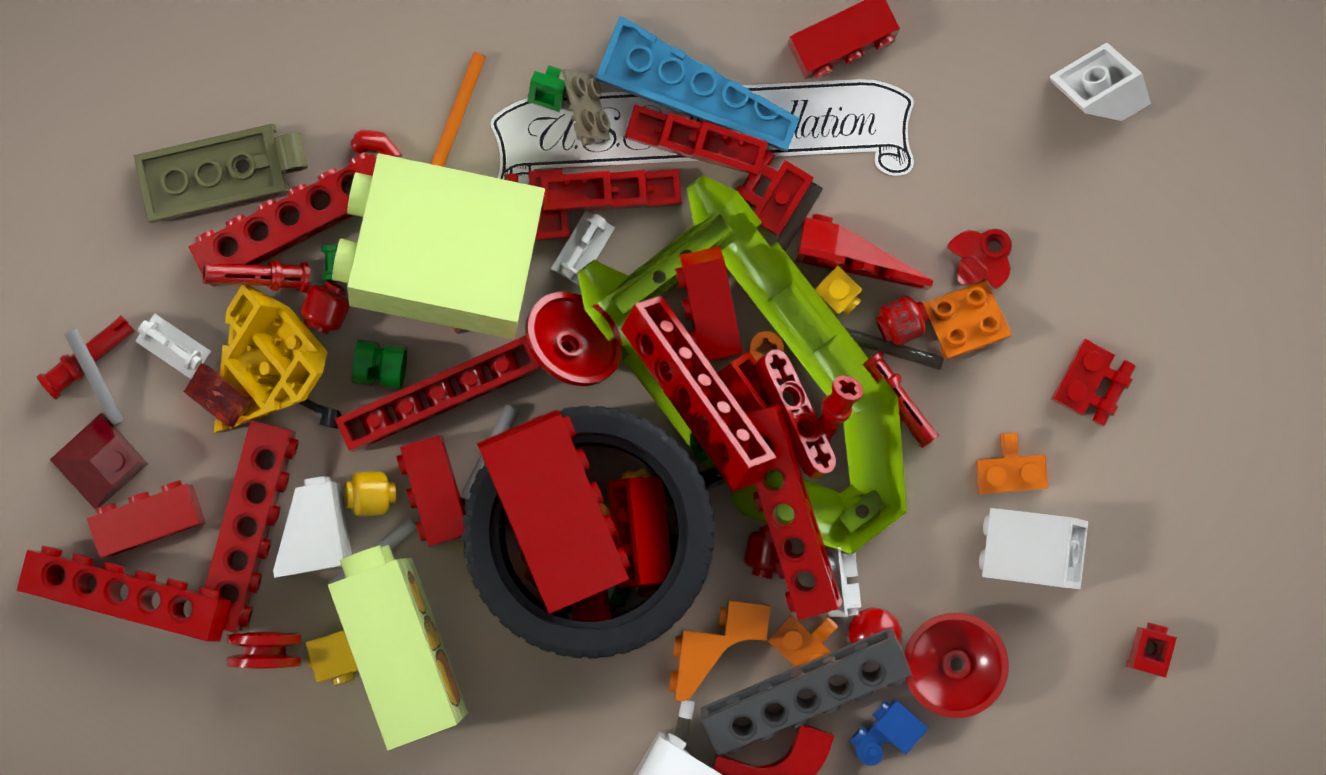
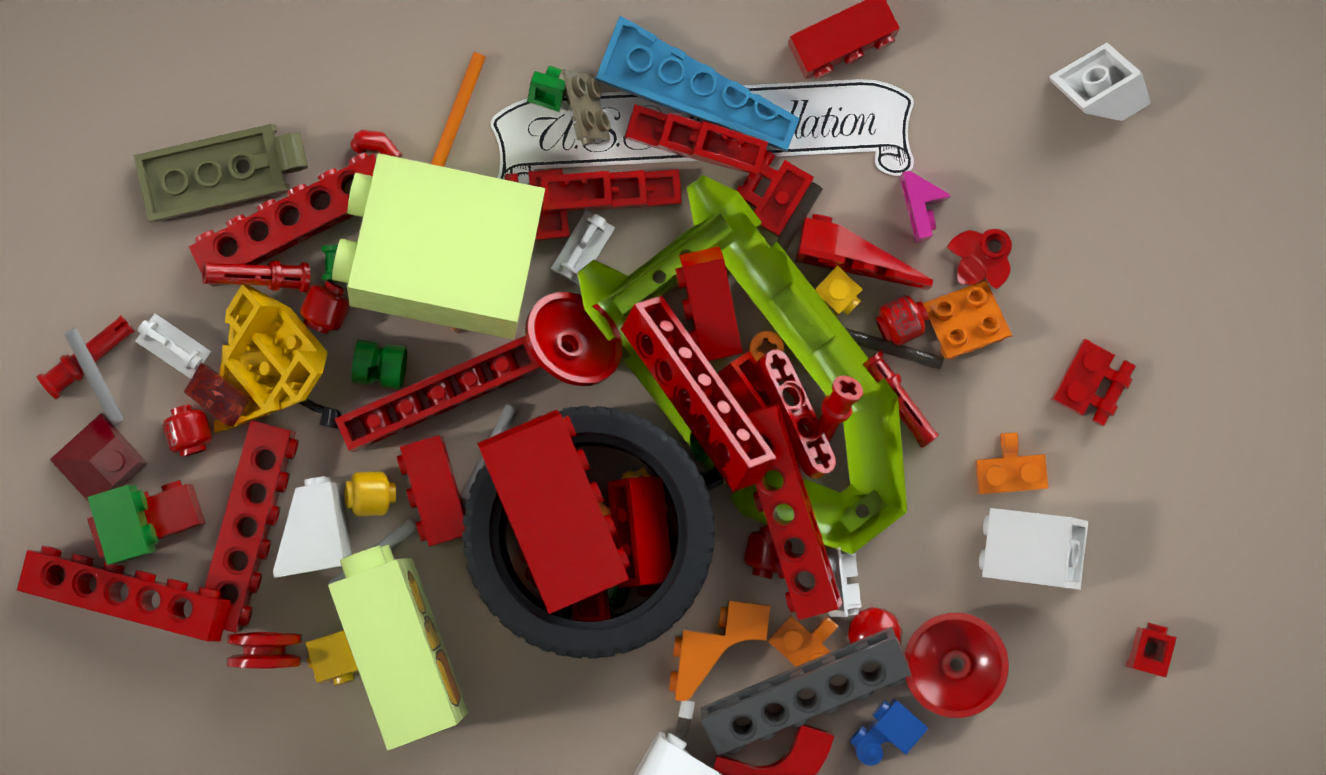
none -> green brick [87,485,158,565]
none -> red head [162,404,212,457]
none -> dark pink slope [899,171,951,243]

